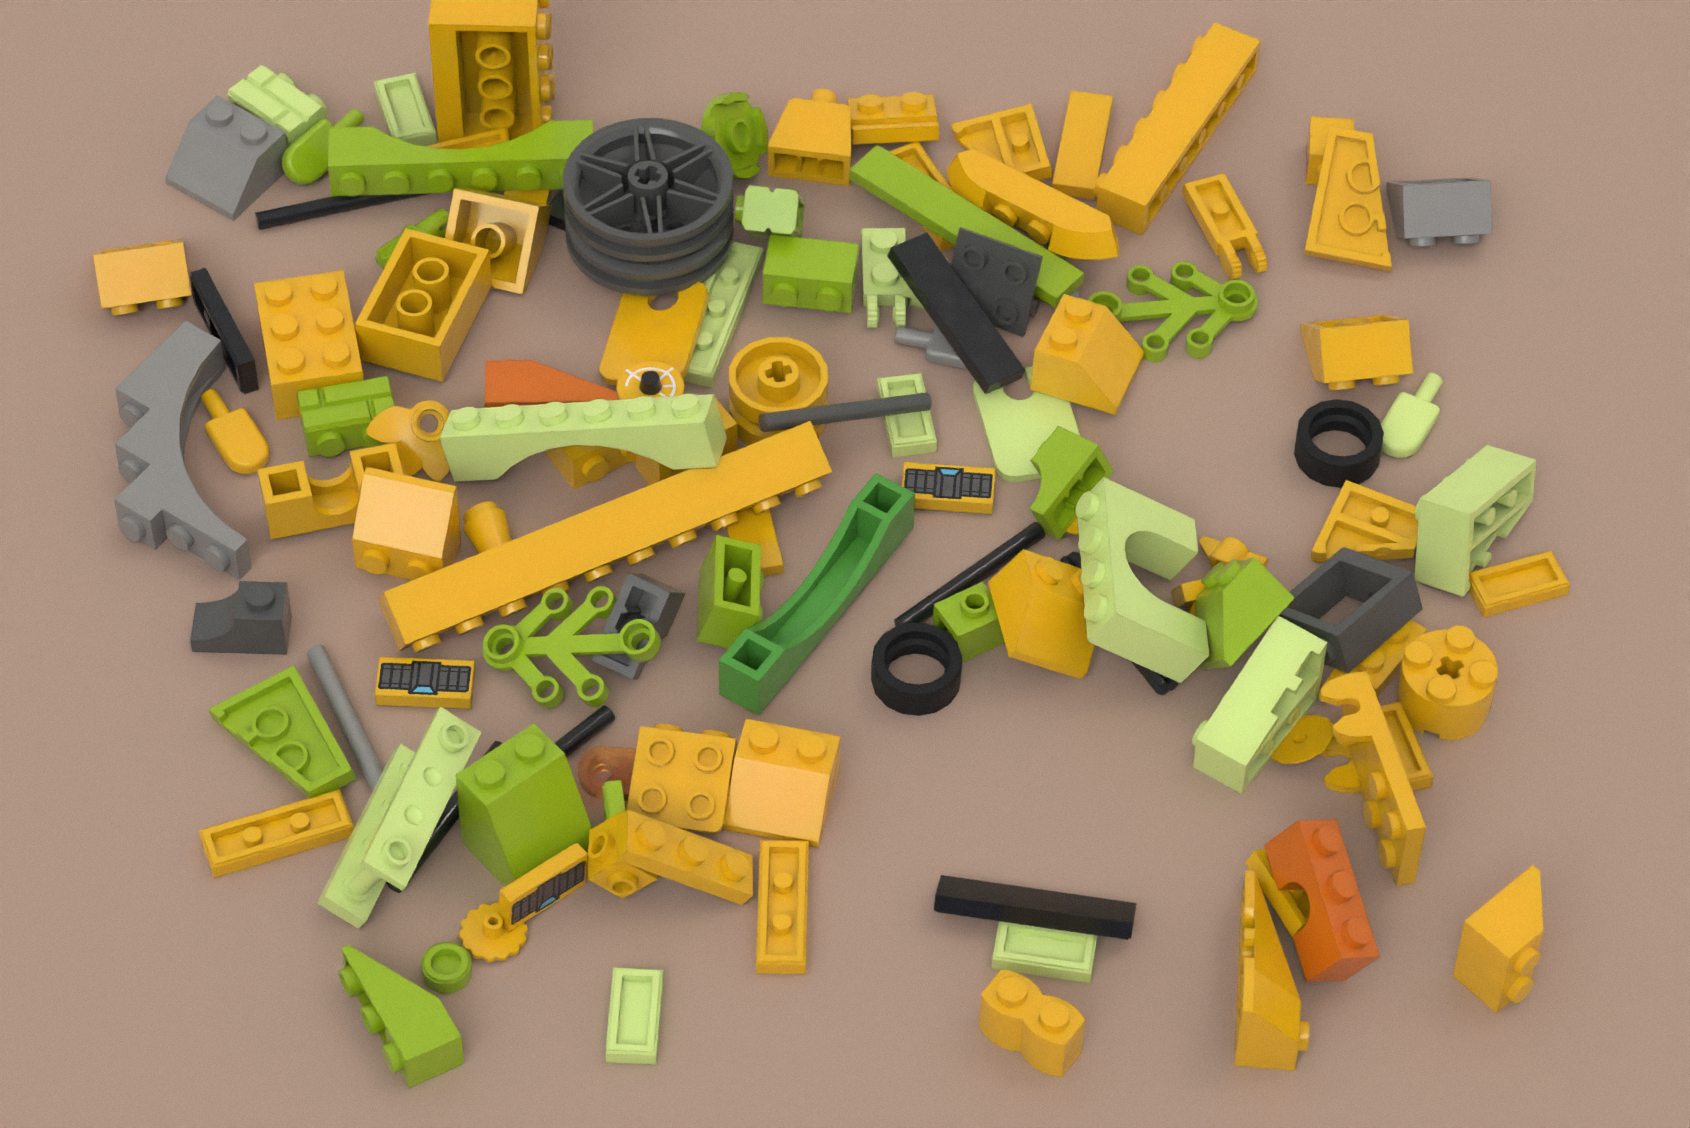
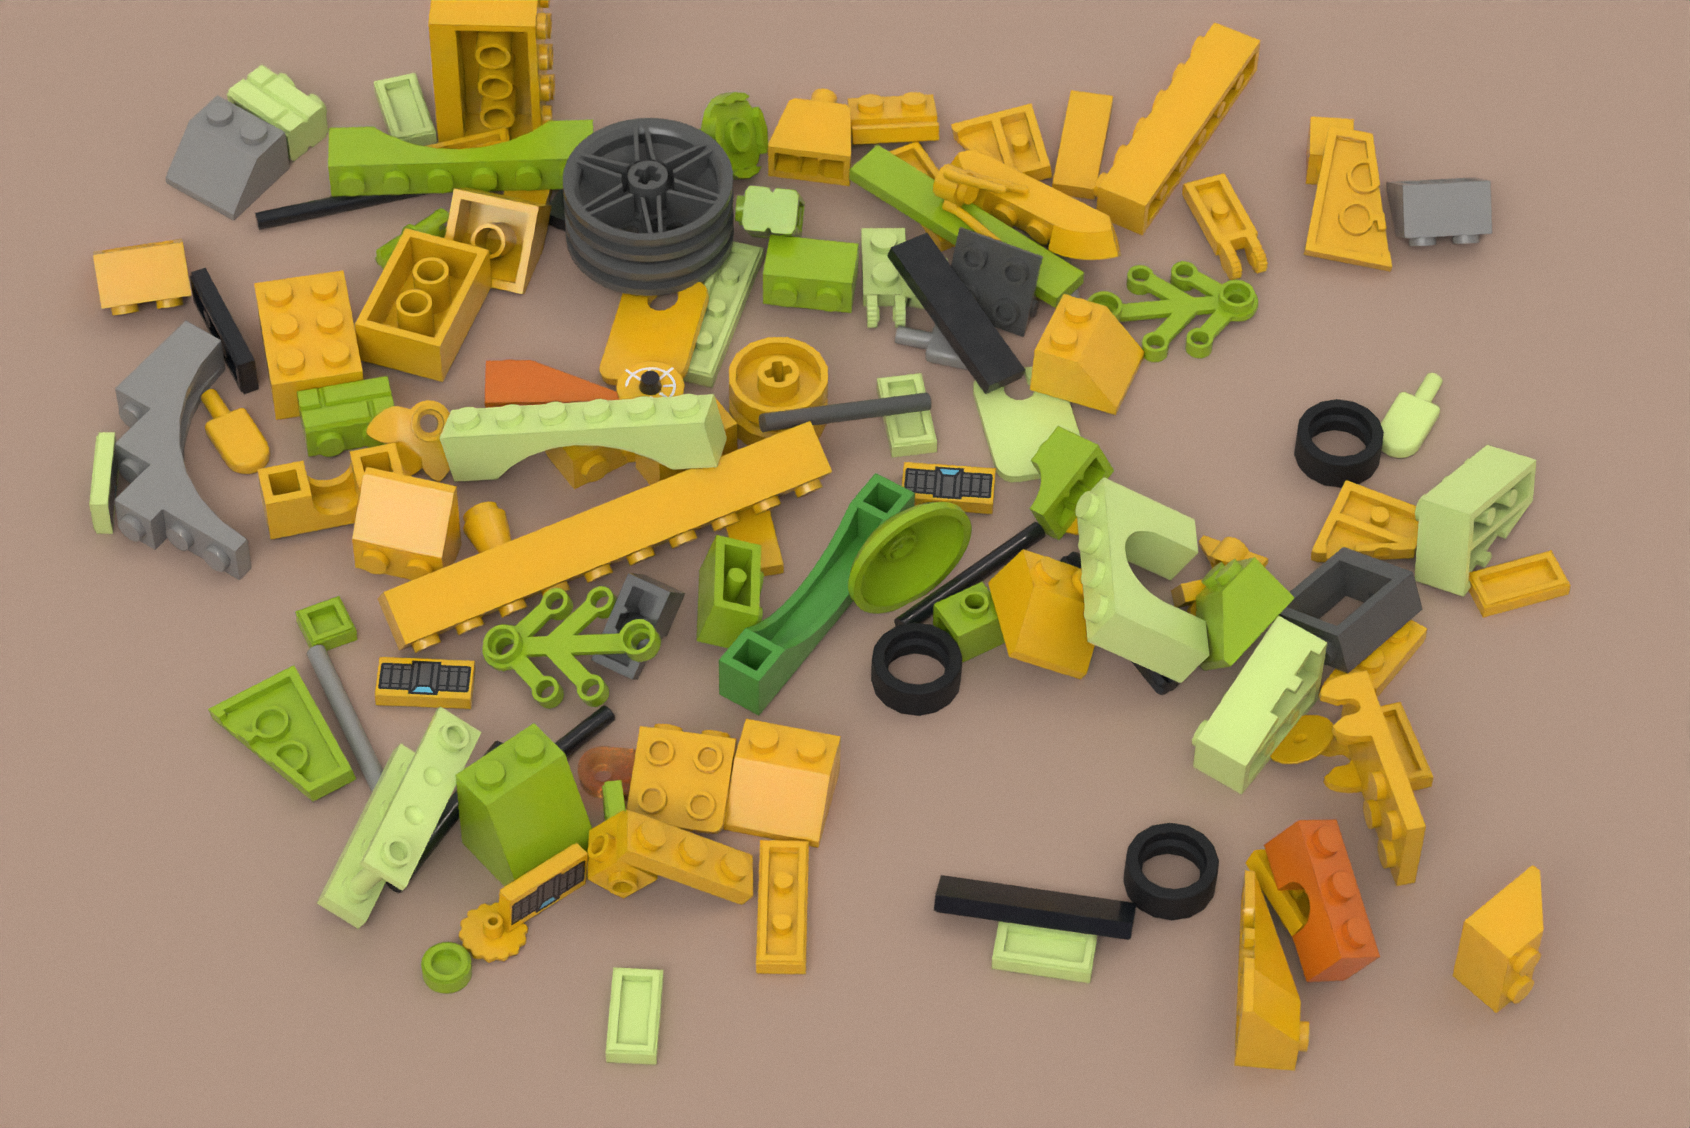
dark grey arch [190,581,292,655] -> none
yellow tile [198,789,354,878] -> none
lime piece [281,108,364,185] -> none
lime slope [338,945,464,1088] -> none
yellow brick [979,970,1085,1077] -> none
yellow slope [1300,314,1413,390] -> none
yellow brick [1396,625,1498,740] -> none
none -> yellowish green tile [89,432,119,534]
none -> lime tile [295,596,358,651]
none -> lime dish [848,502,972,614]
none -> yellow plant [933,164,1029,242]
none -> black tyre [1123,823,1219,920]

